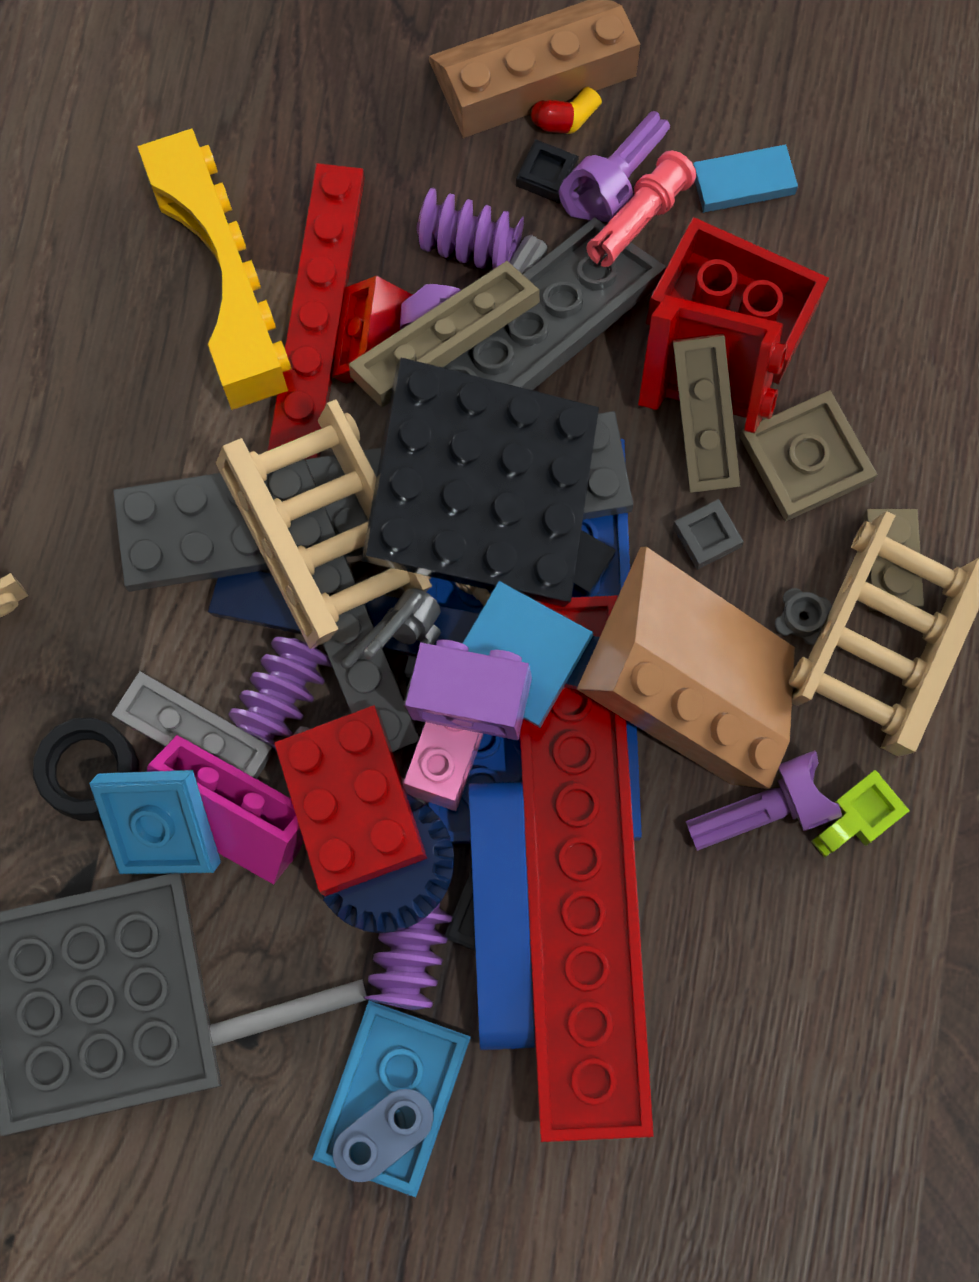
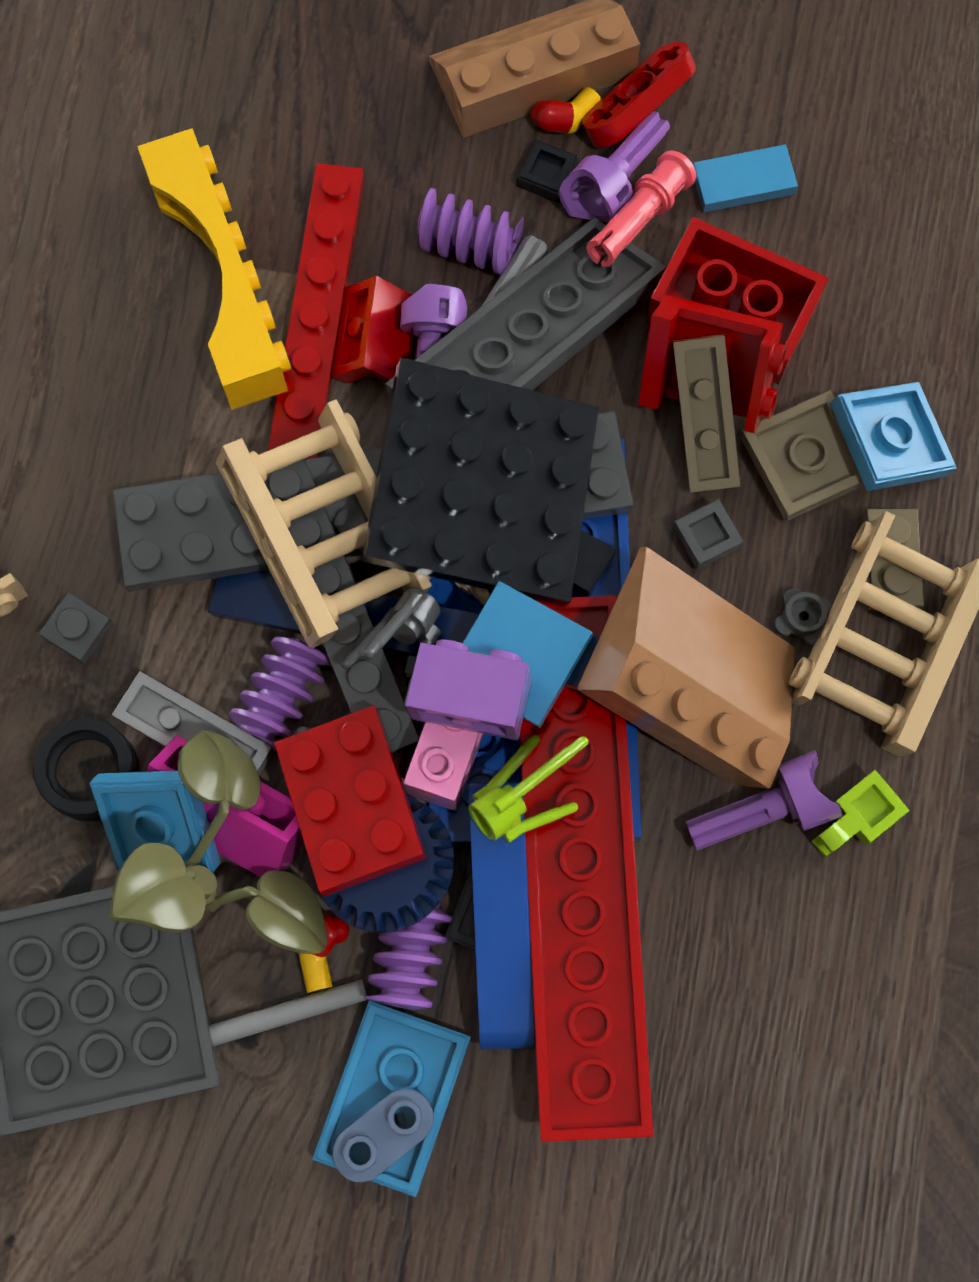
dark tan plate [349,261,540,408] -> none
none -> dark grey plate [38,592,114,665]
none -> olive plant [110,730,327,954]
none -> arm [298,914,349,994]
none -> lime plant [468,735,588,843]
none -> red beam [582,42,696,148]
none -> dark azure tile [830,382,957,491]

